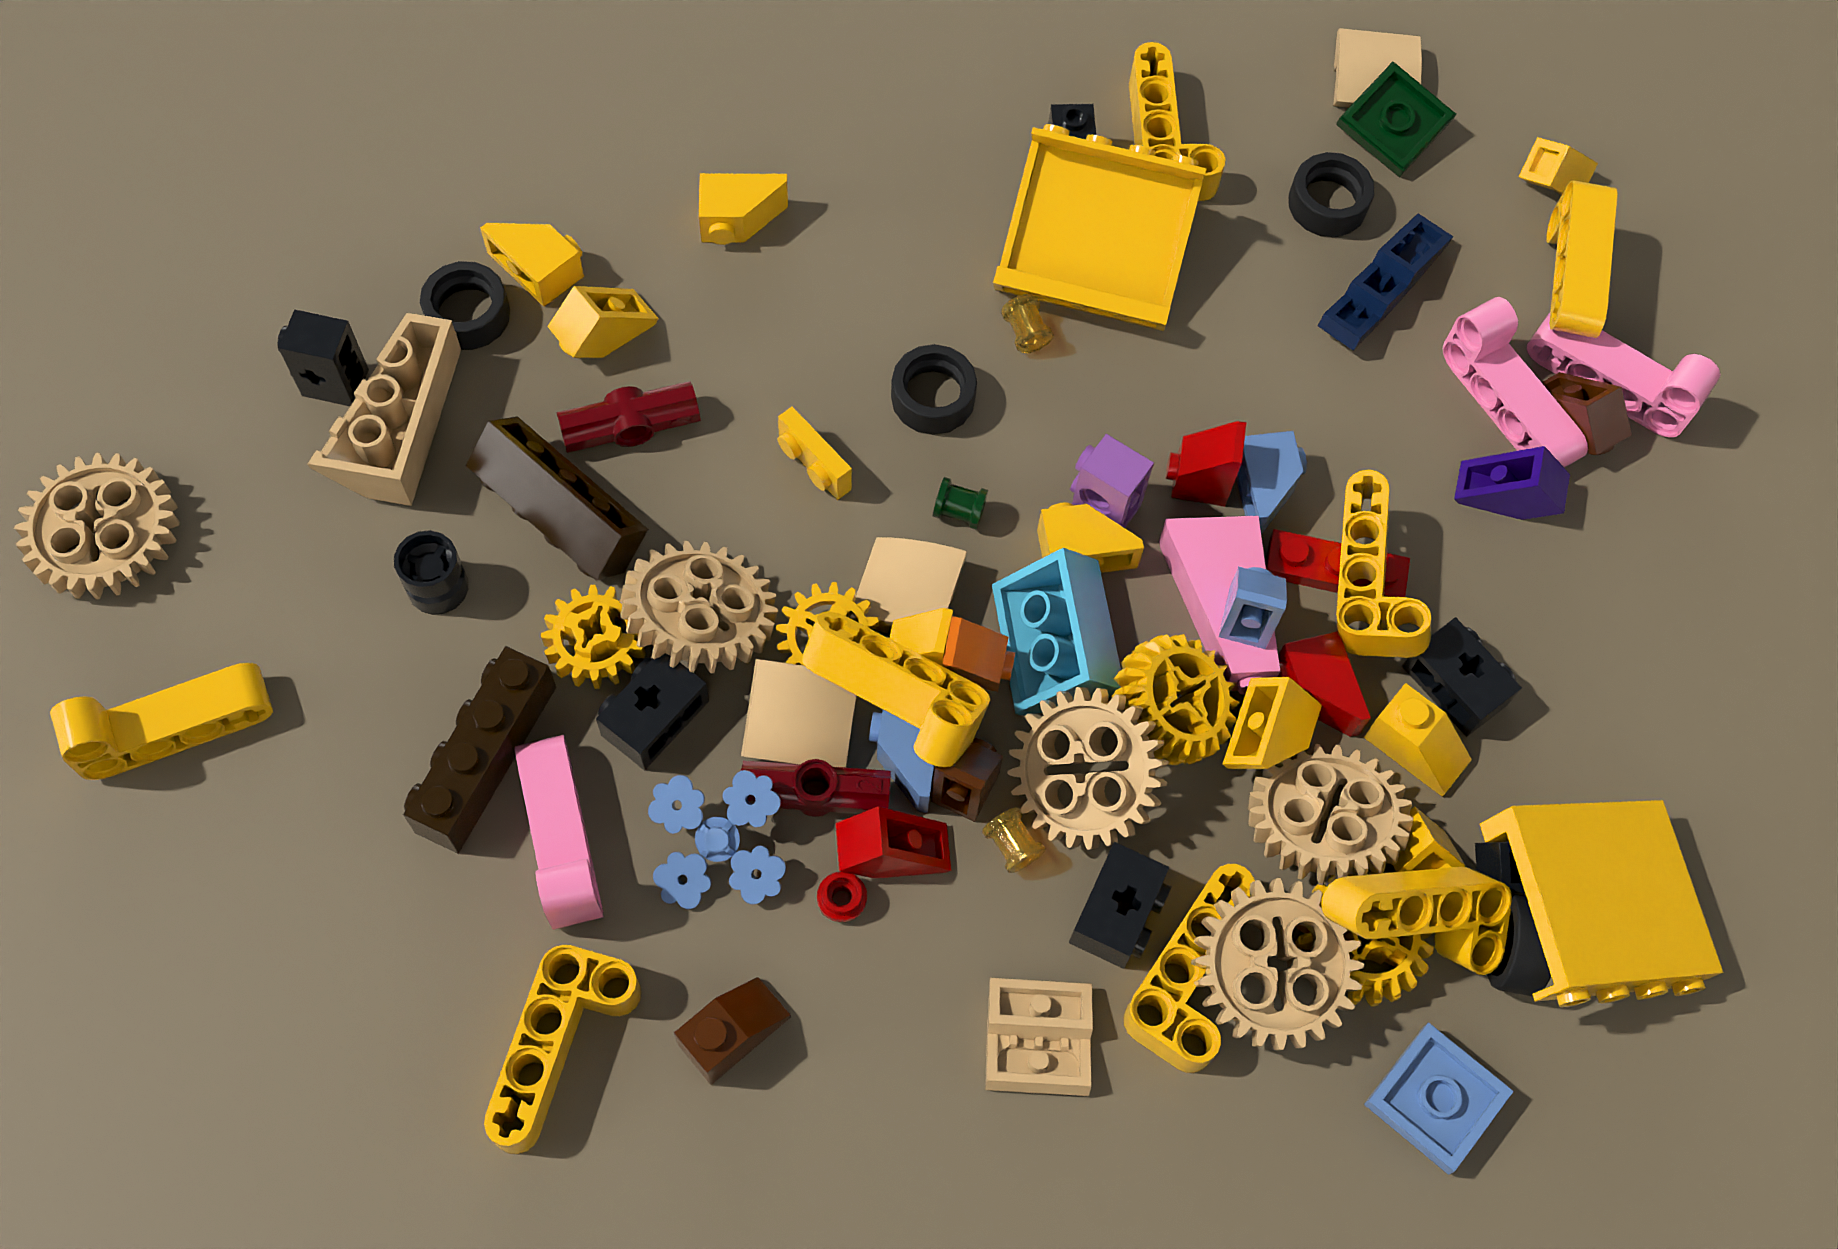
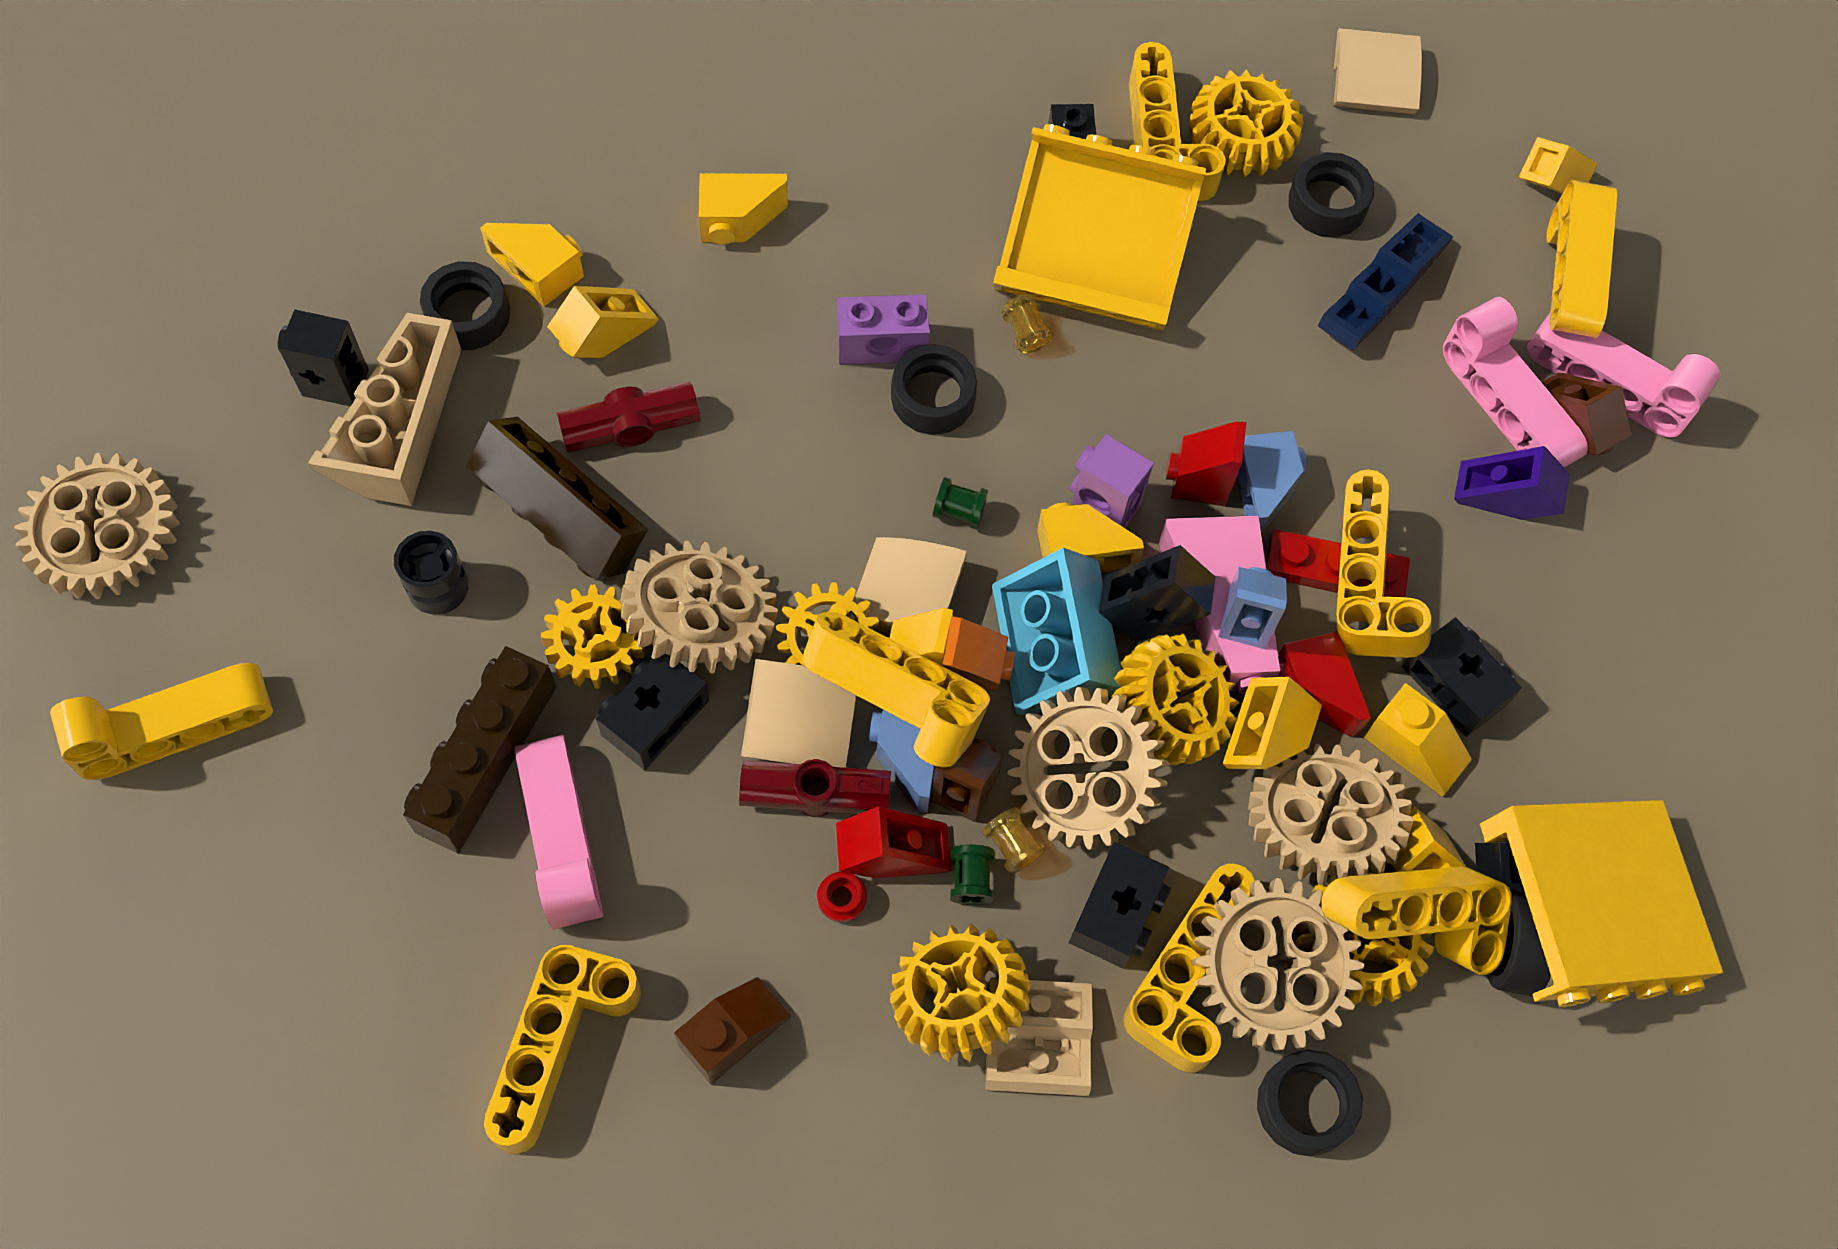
medium blue plant [648,770,786,909] -> none
yellow plate [777,406,852,500] -> none
dark green tile [1336,61,1457,178] -> none
medium blue plate [1364,1022,1514,1175] -> none
none -> medium lavender brick [837,294,930,365]
none -> yellow gear [890,923,1031,1062]
none -> dark green bush [950,844,995,905]
none -> black brick [1099,545,1216,643]
none -> yellow gear [1188,69,1303,178]
none -> black tyre [1257,1049,1363,1156]

